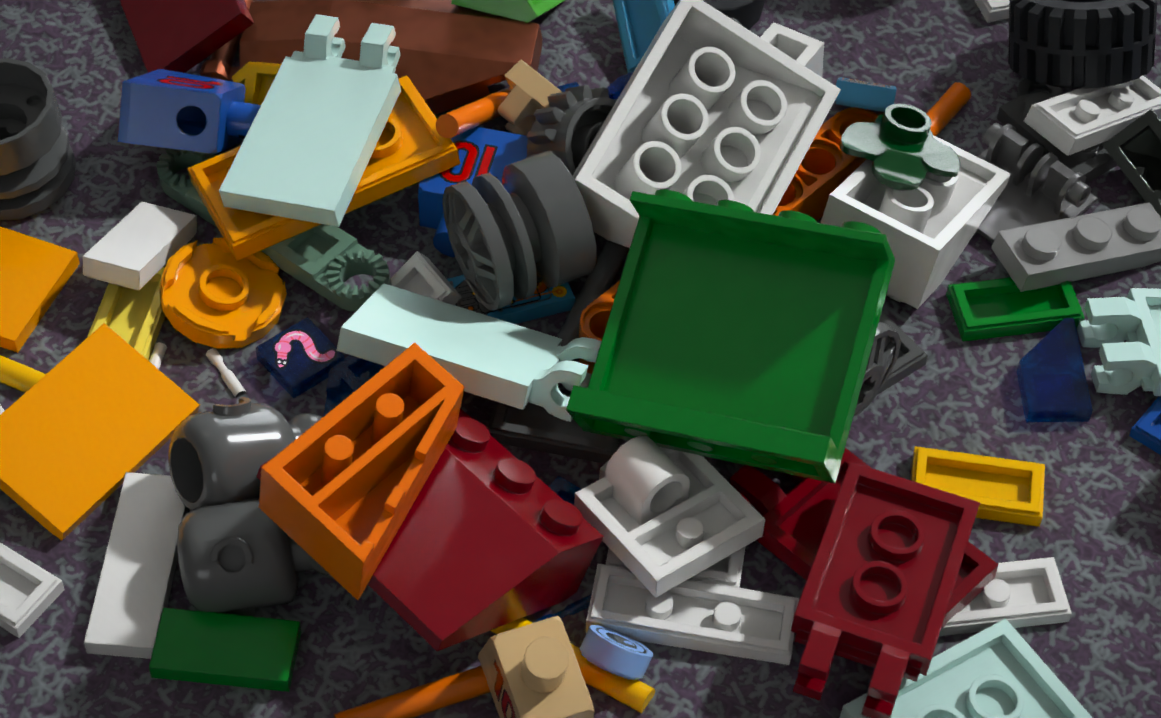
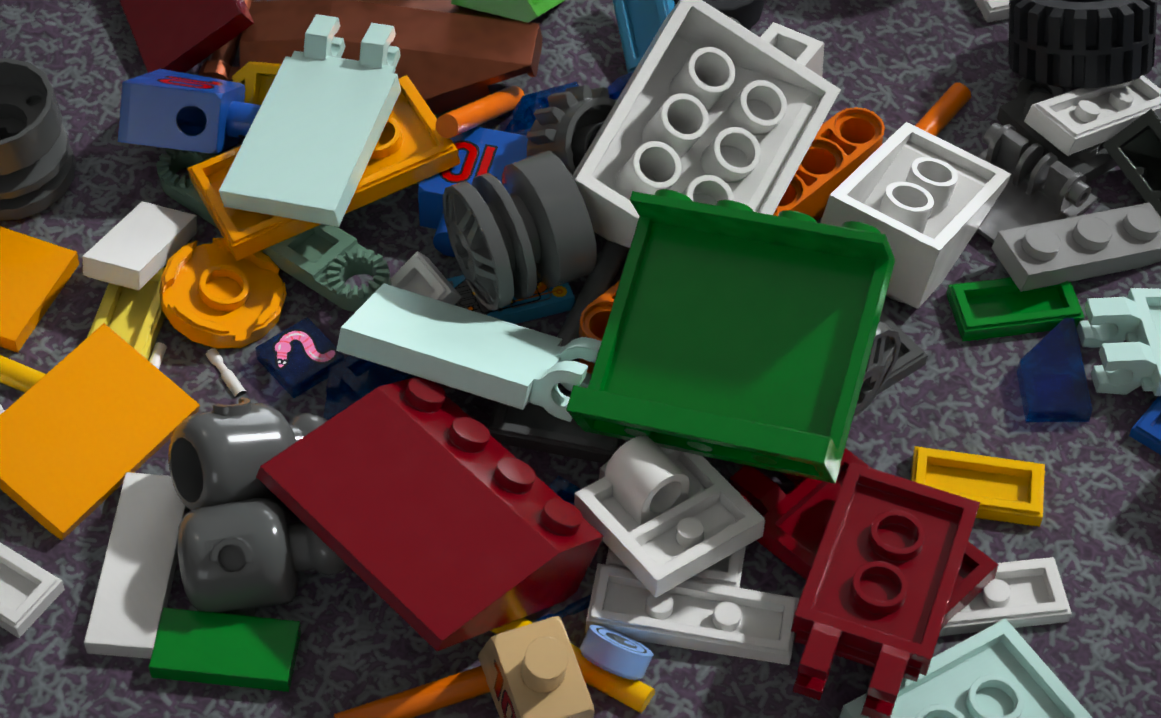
orange wedge [259,343,465,600] -> none
tan tile [498,59,562,136] -> none
dark azure tile [835,77,896,112] -> none
dark green plate [840,104,960,191] -> none

